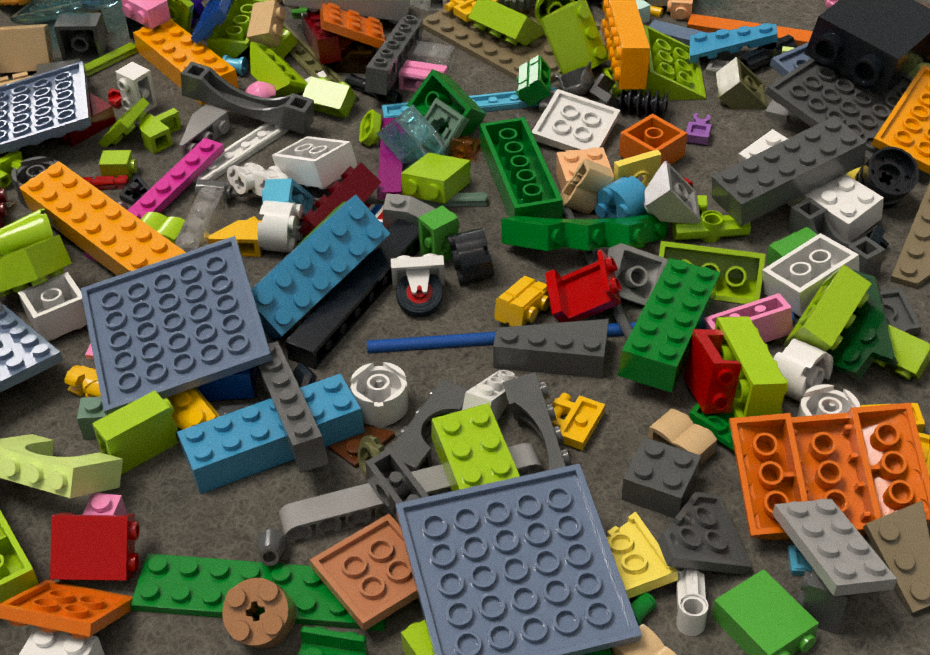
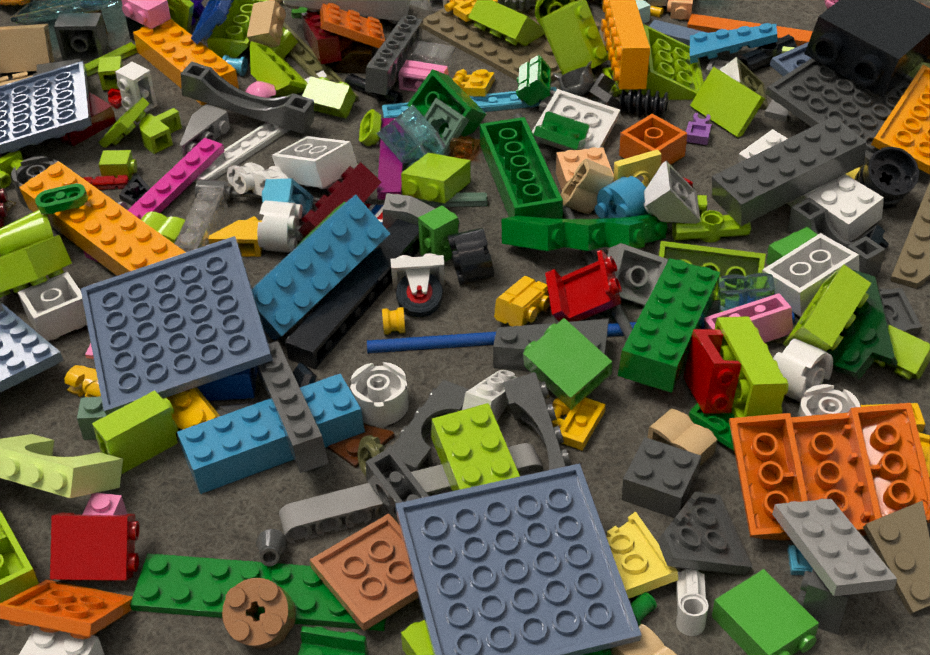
none -> green plate [35,183,88,214]
none -> lime brick [98,56,124,90]
none -> yellow wheel [382,307,405,335]
none -> yellow plate [452,69,495,97]
none -> bright green brick [523,318,612,410]
none -> green bracket [533,111,590,150]
none -> lime tile [690,66,766,137]
none -> clear light blue brick [717,273,775,313]

